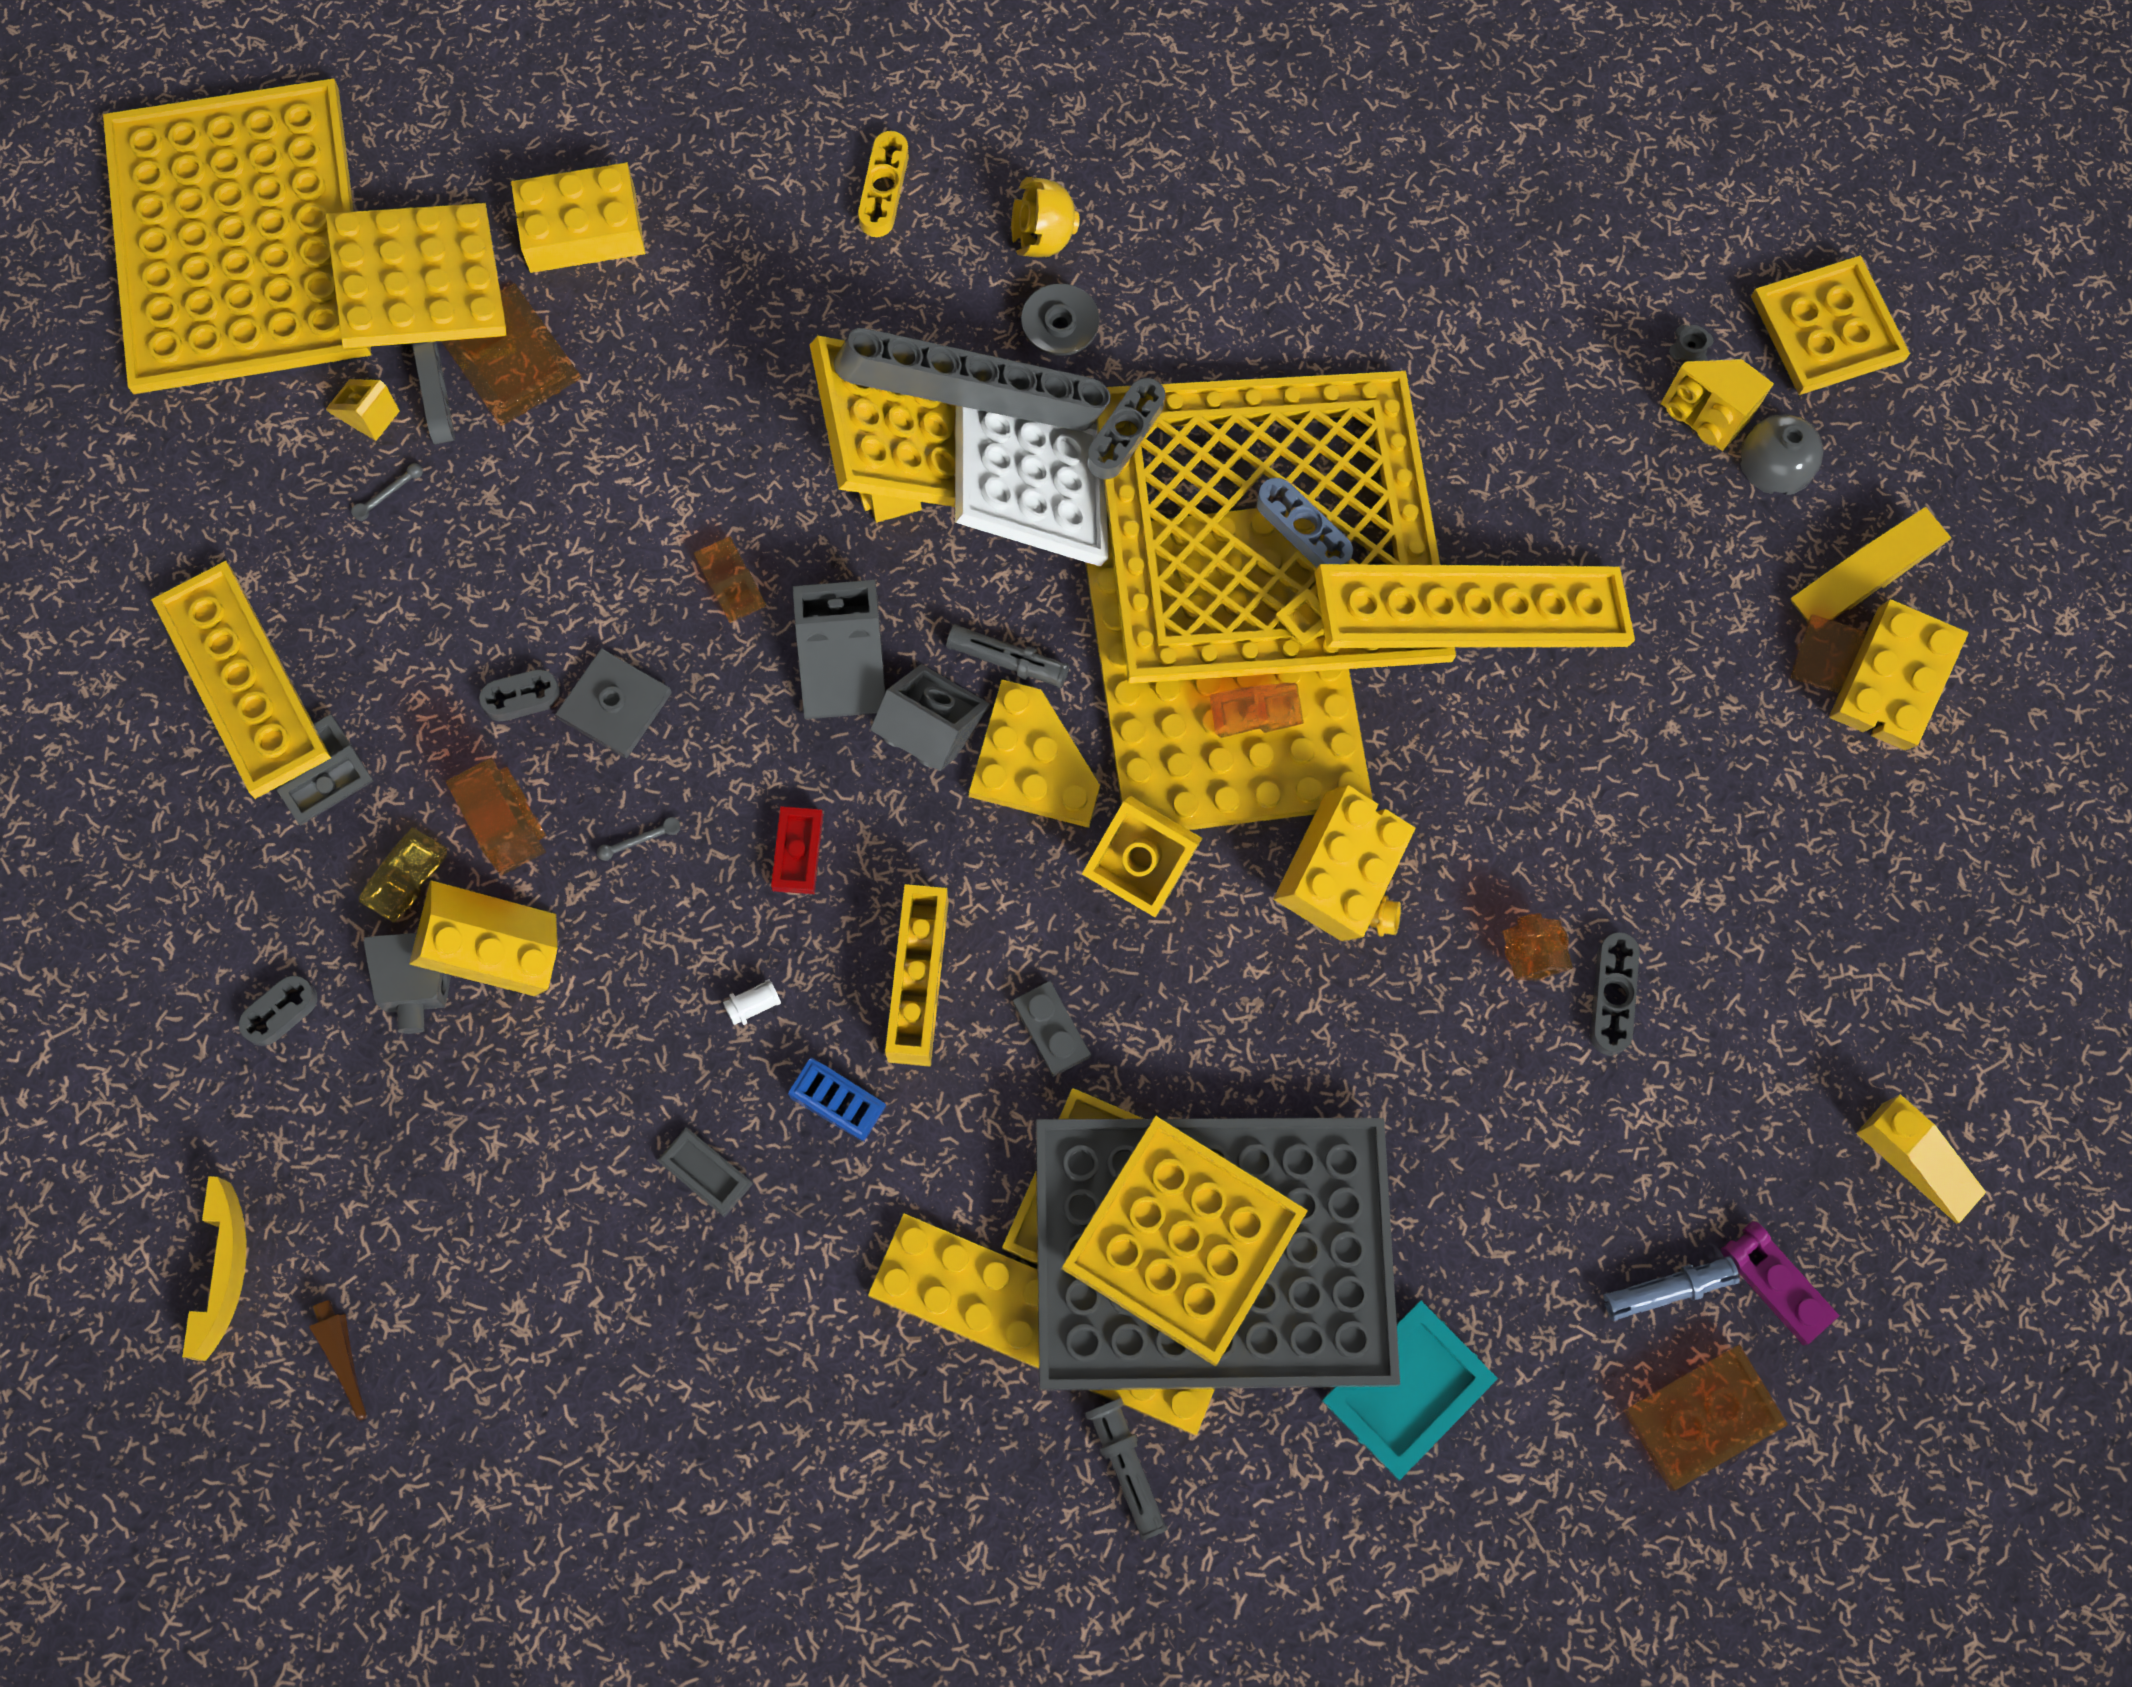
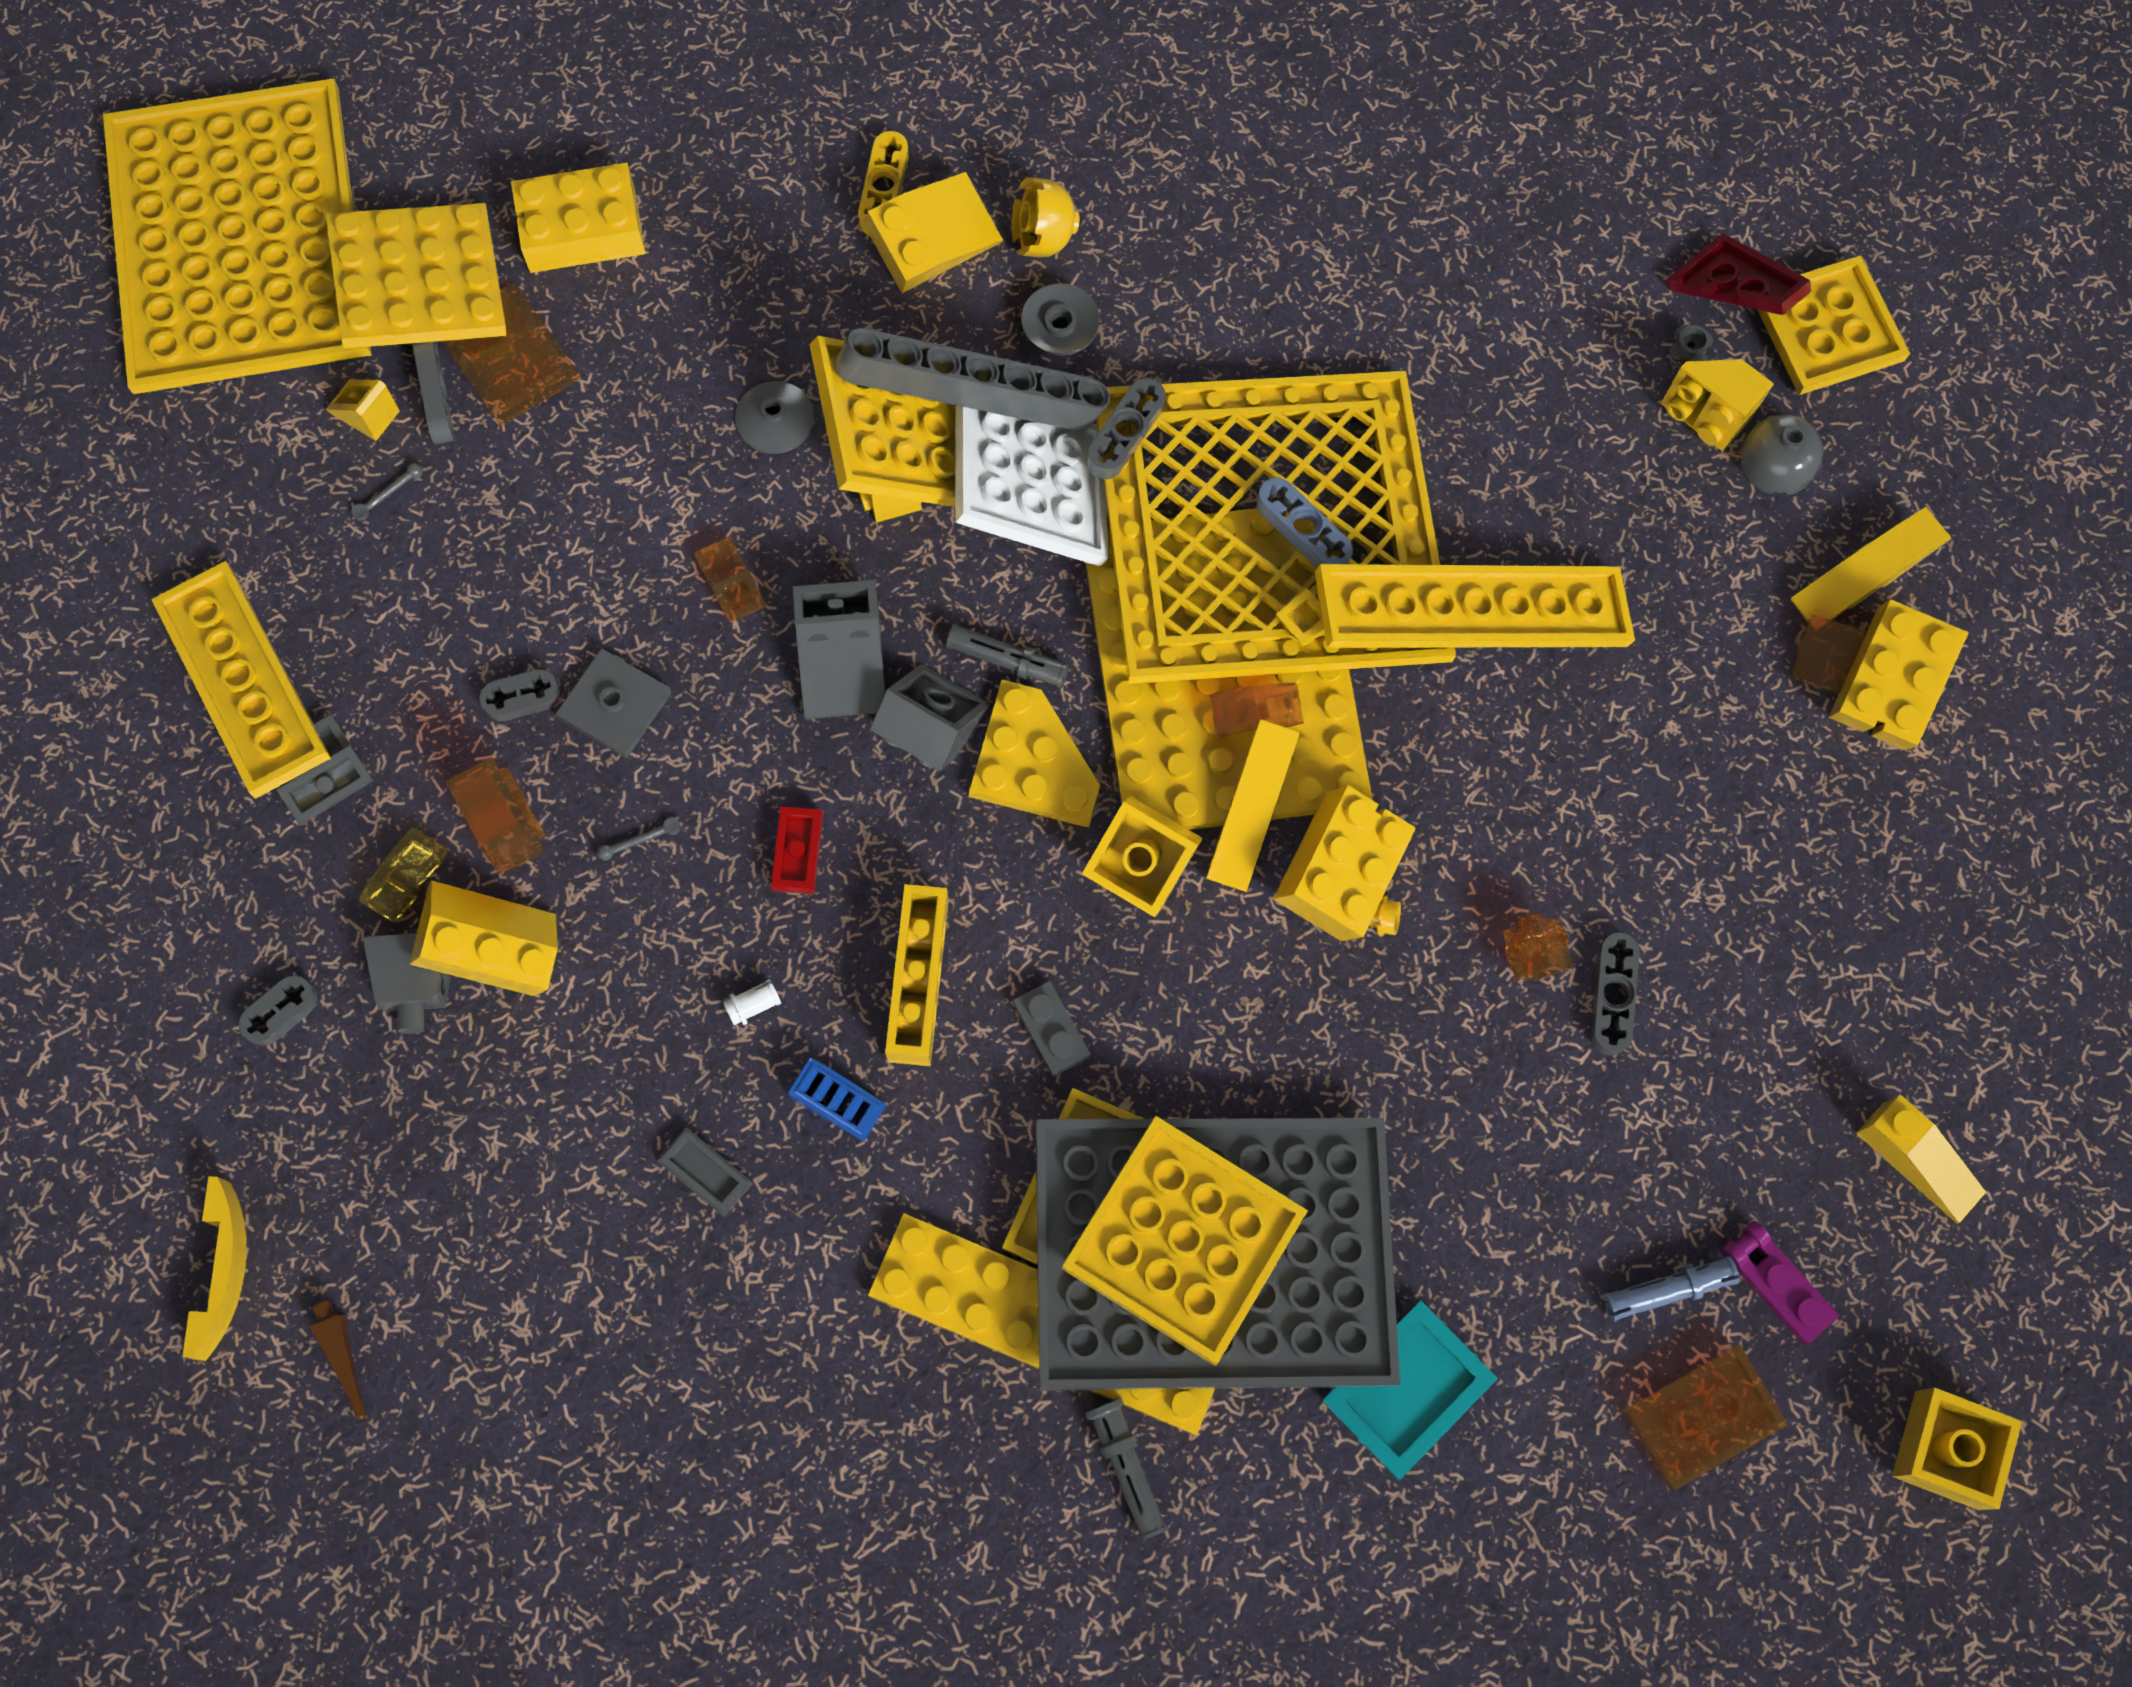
none -> dark grey dish [735,381,814,454]
none -> yellow slope [864,172,1003,293]
none -> yellow tile [1206,719,1300,892]
none -> dark red wing [1667,233,1811,315]
none -> yellow brick [1892,1388,2022,1510]

